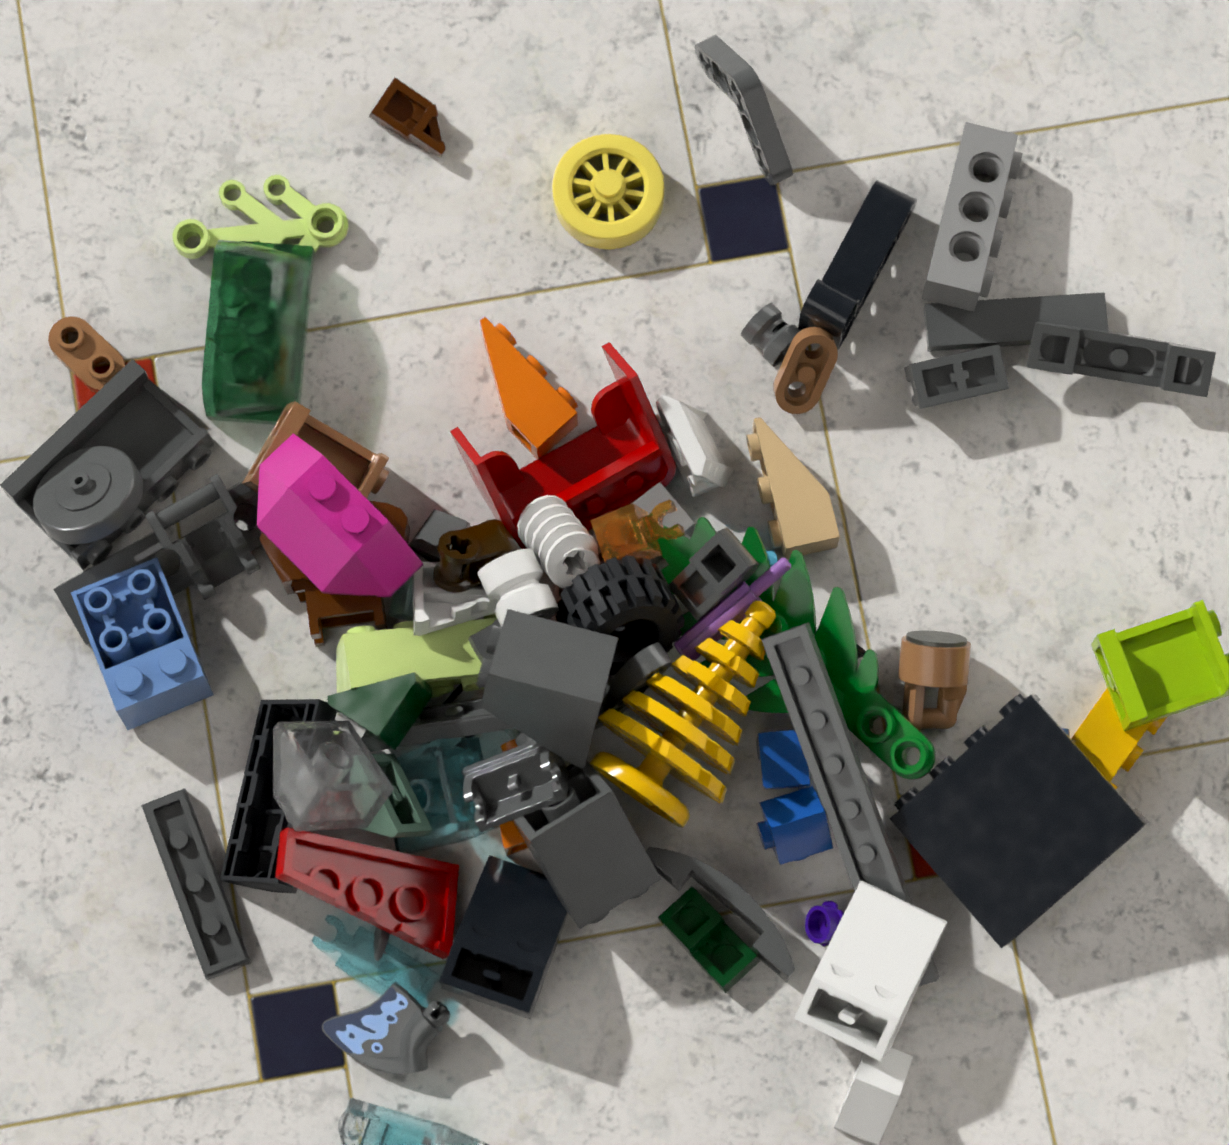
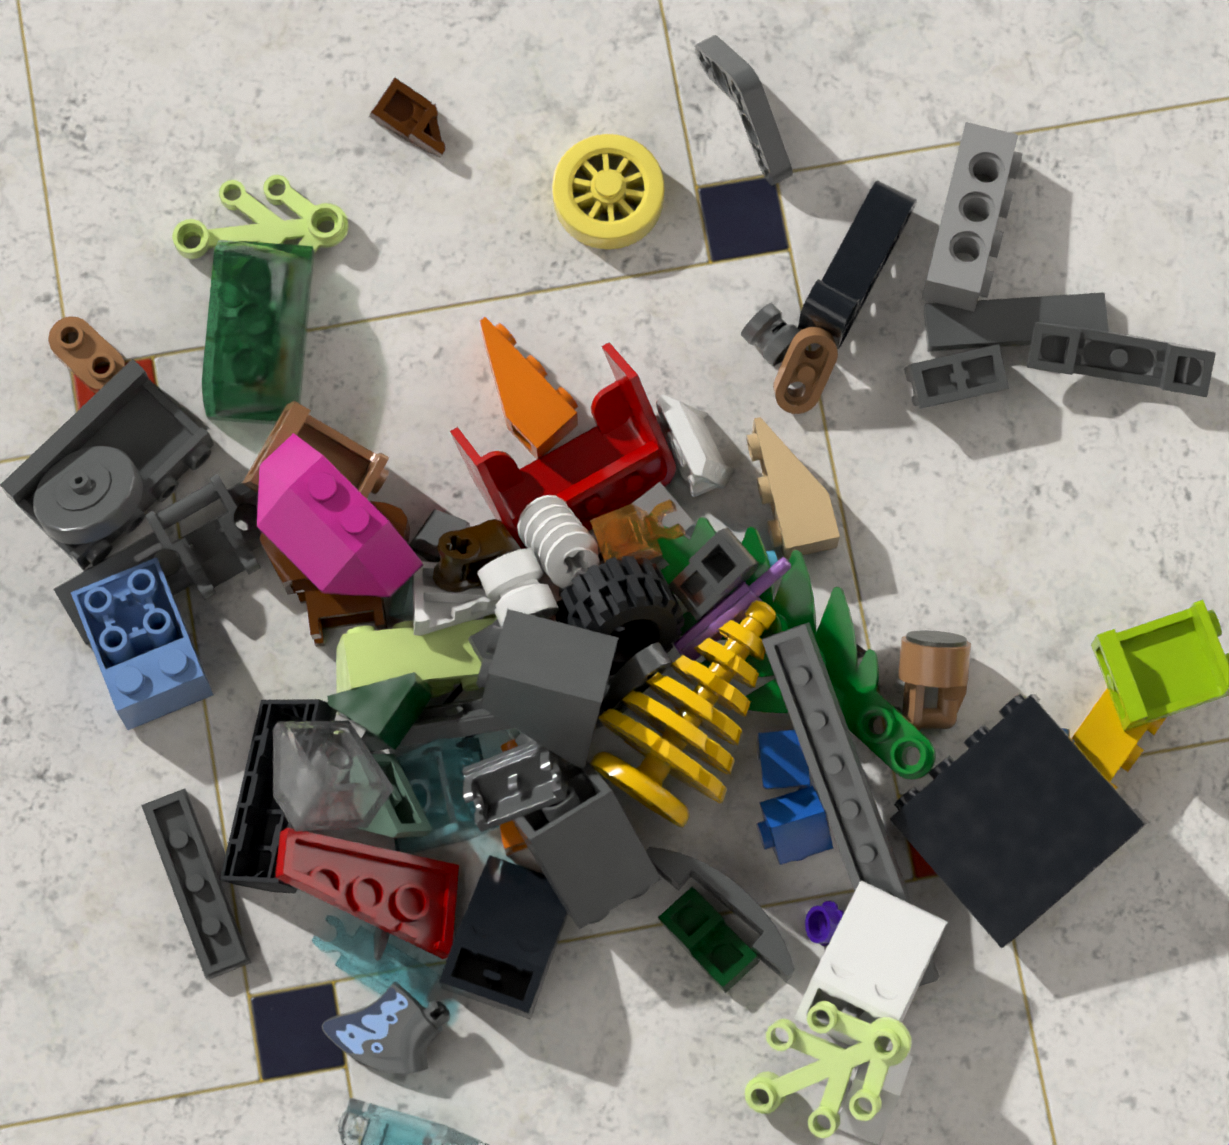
none -> yellowish green plant [745,1001,911,1138]

